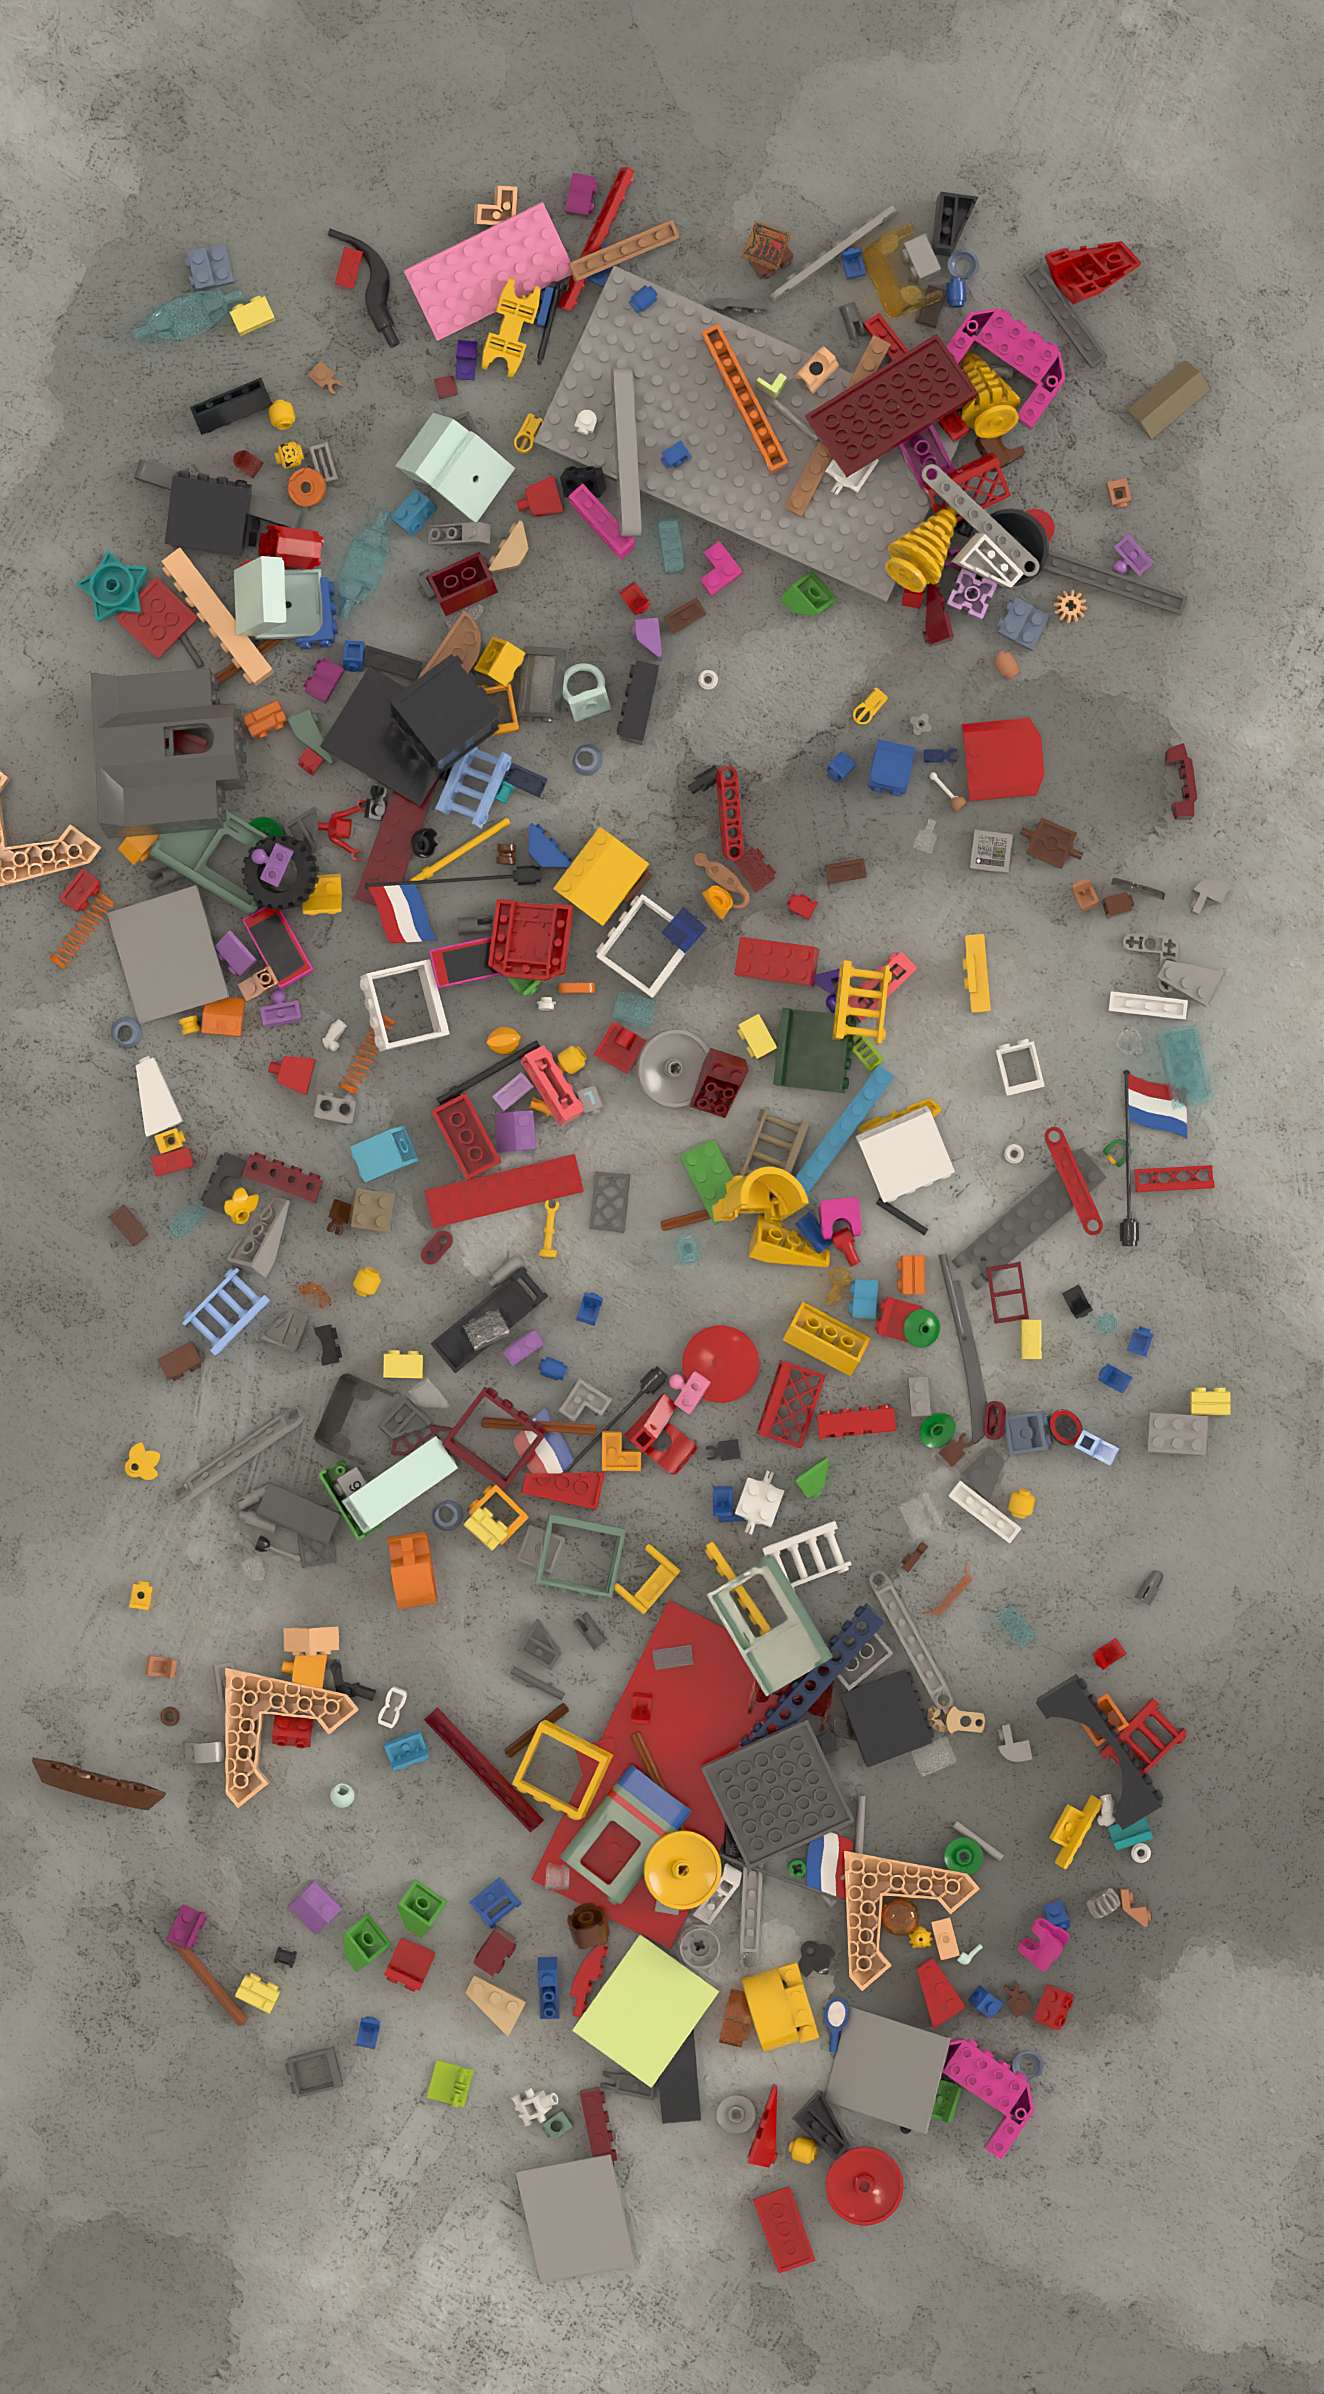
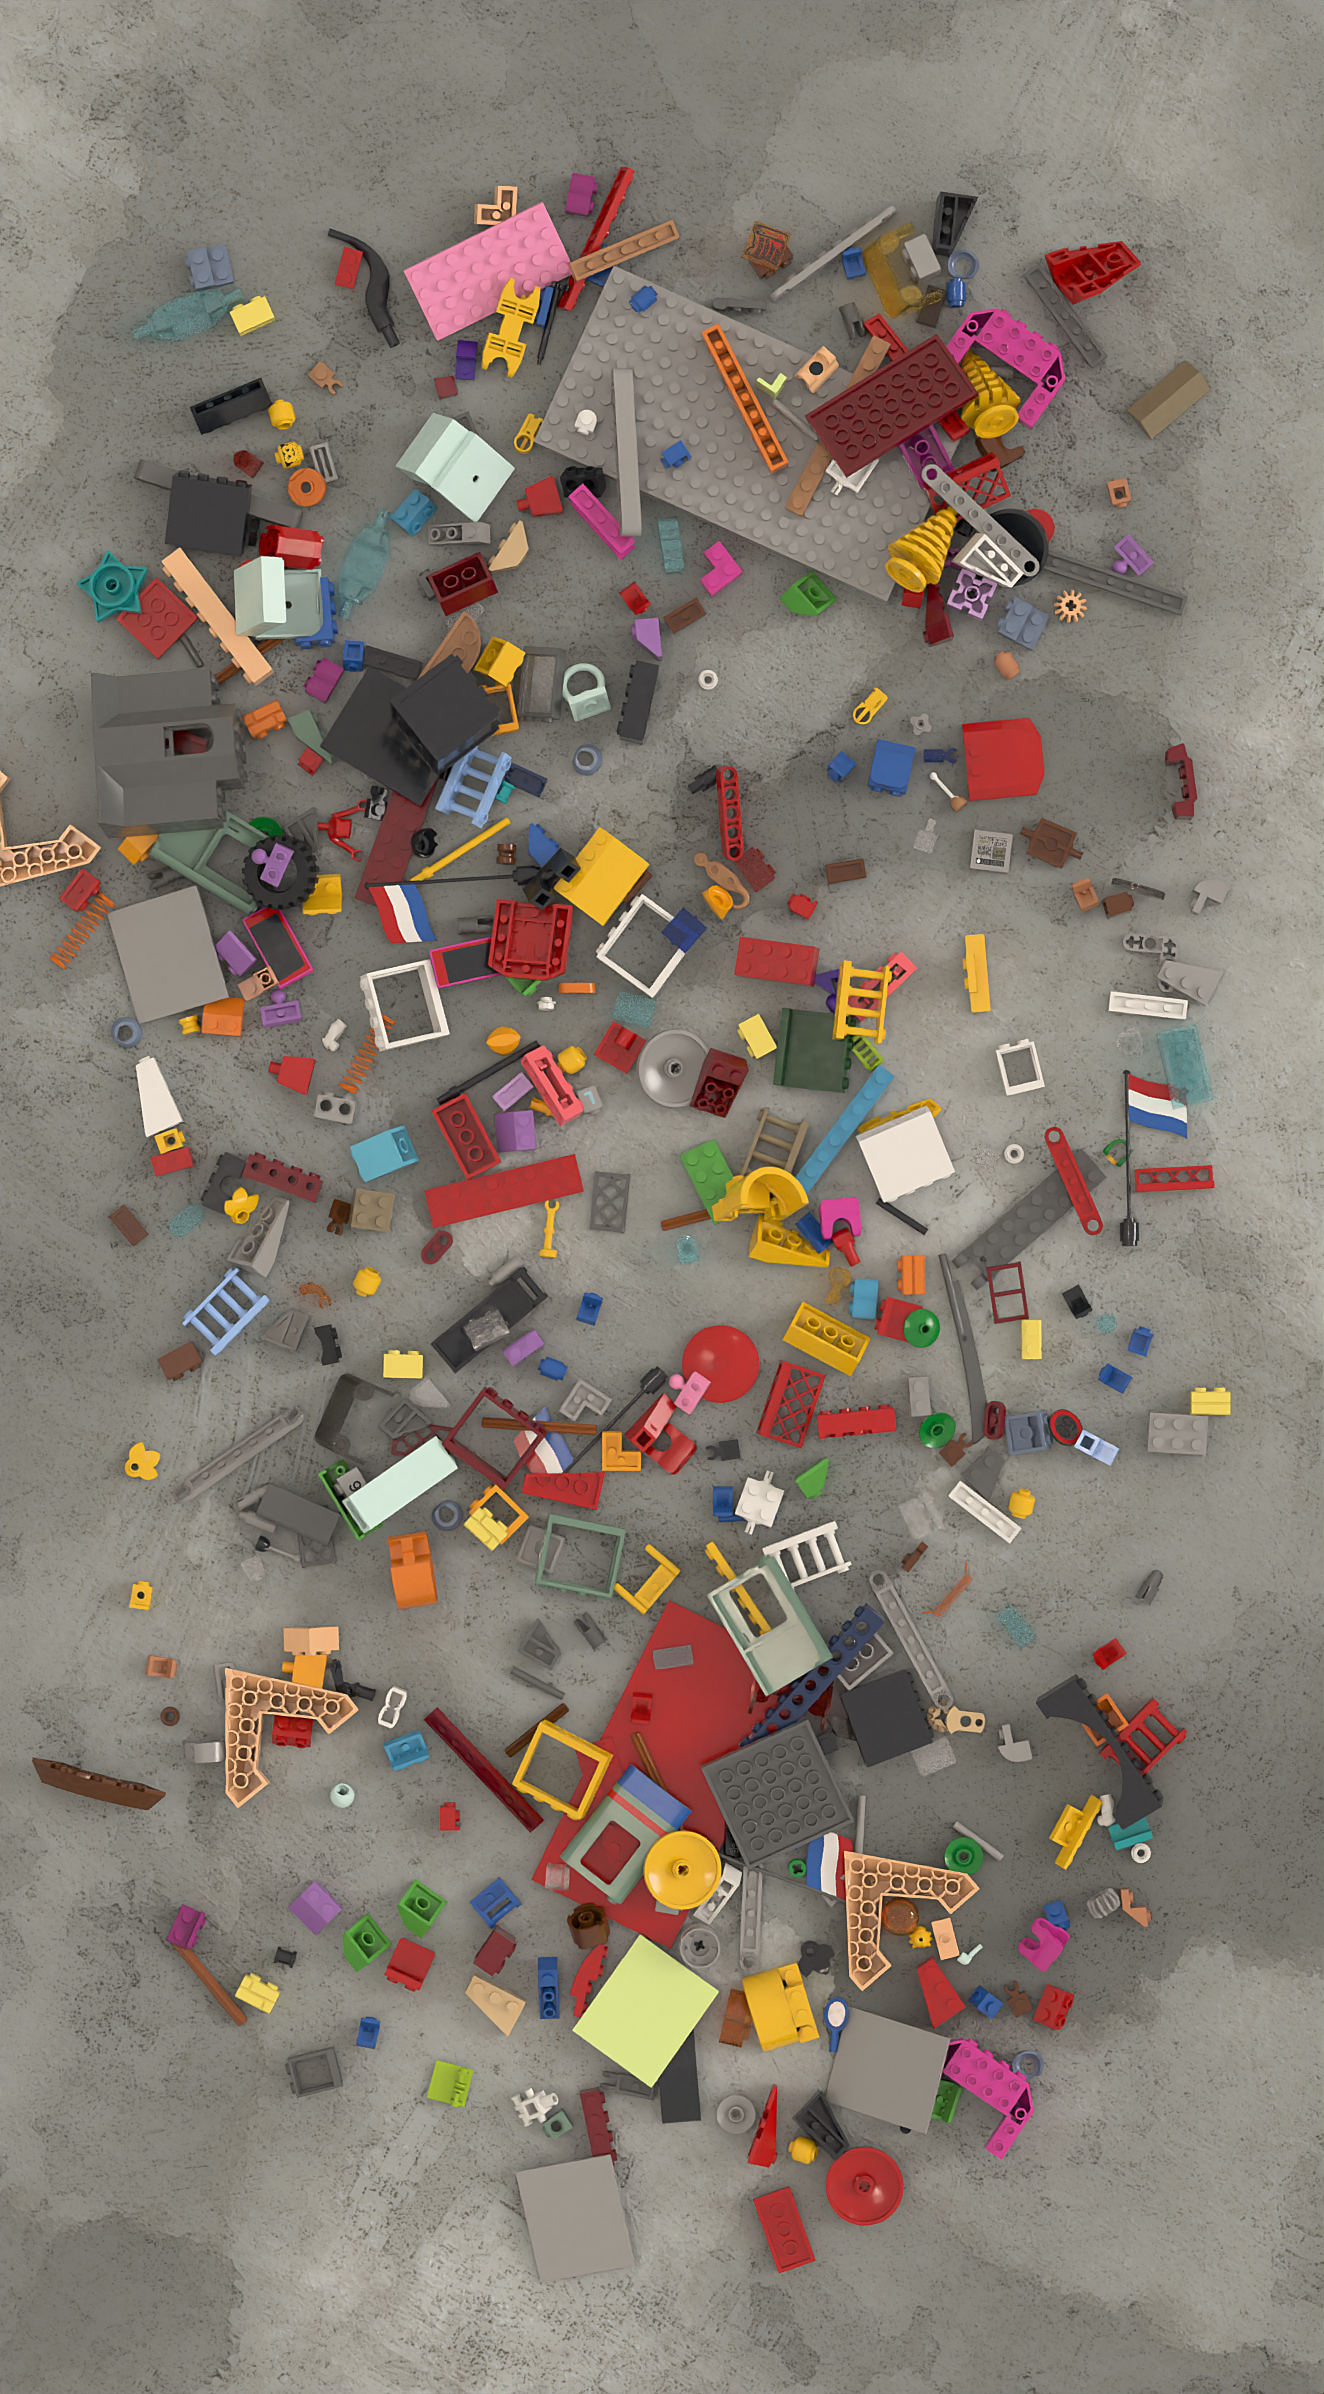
none -> red brick [440,1802,460,1831]
none -> black arch [523,848,581,910]

